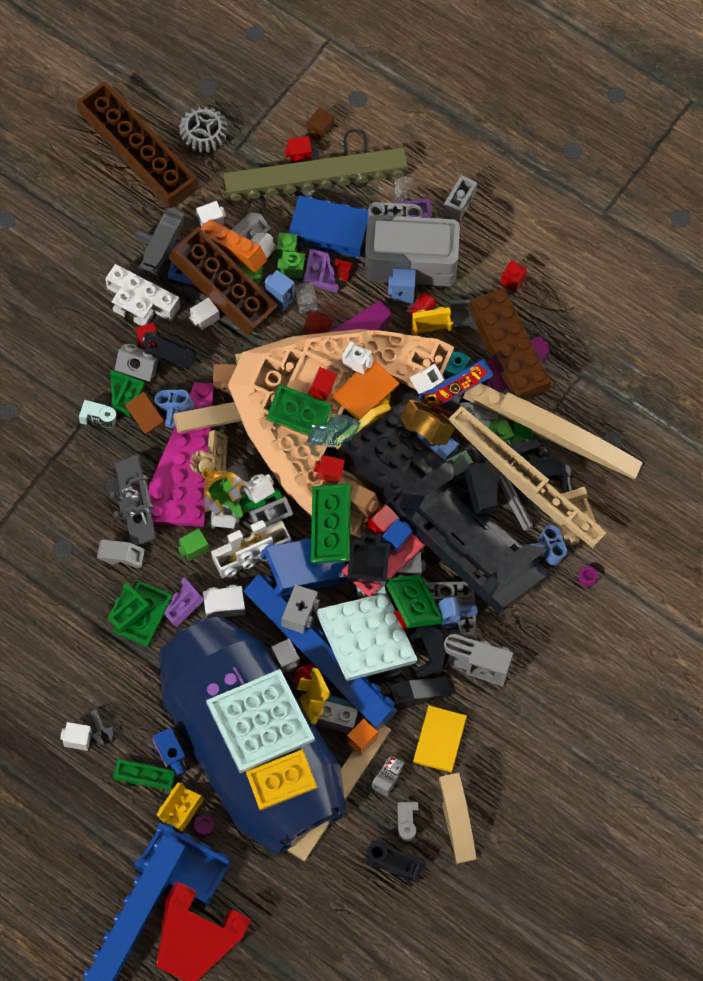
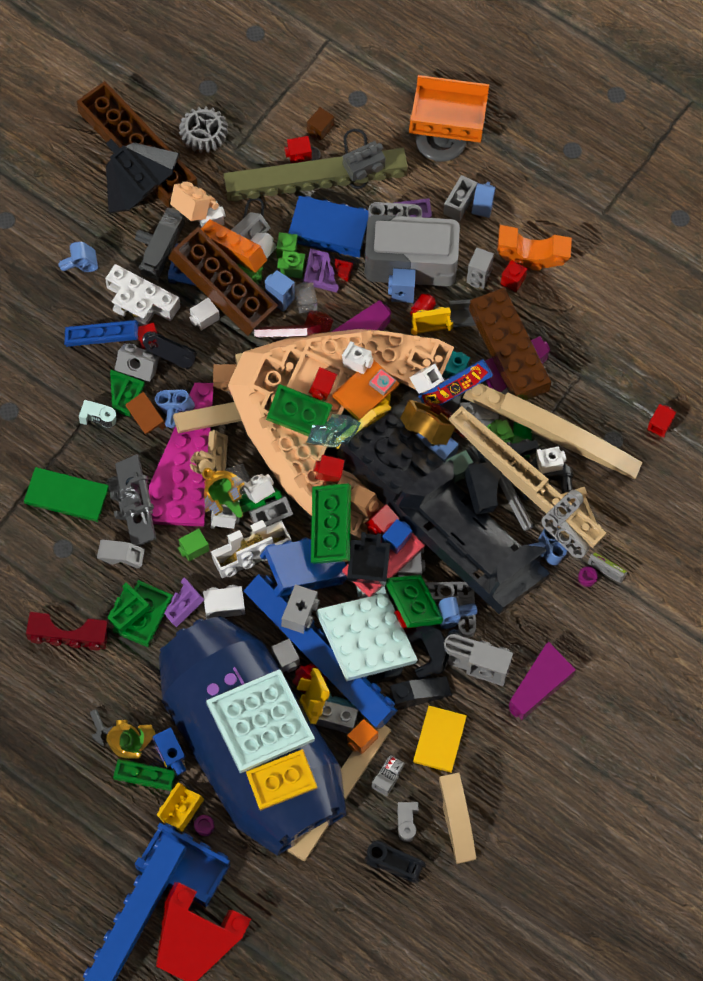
white brick [60,722,92,751] -> none
clear bracket [394,177,413,202] -> none
none -> green tile [24,467,109,522]
none -> dark red arch [26,612,109,651]
none -> medium blue beam [59,242,98,272]
none -> blue tile [64,320,138,347]
none -> black panel [106,139,179,213]
none -> pearl gold piece [107,720,156,758]
none -> light nougat brick [170,182,219,221]
none -> tile [254,325,321,337]
none -> dark grey brick [343,141,386,181]
none -> tile [369,369,396,396]
none -> orange panel [409,75,489,143]
none -> dark grey wheel [416,134,466,162]
none -> light grey brick [466,247,494,289]
none -> medium blue beam [472,182,496,218]
none -> orange brick [497,225,572,271]
none -> magenta slope [509,642,576,720]
none -> white brick [535,446,566,474]
none -> light grey beam [542,490,589,558]
none -> light grey slope [588,553,627,583]
none -> red brick [647,404,676,438]

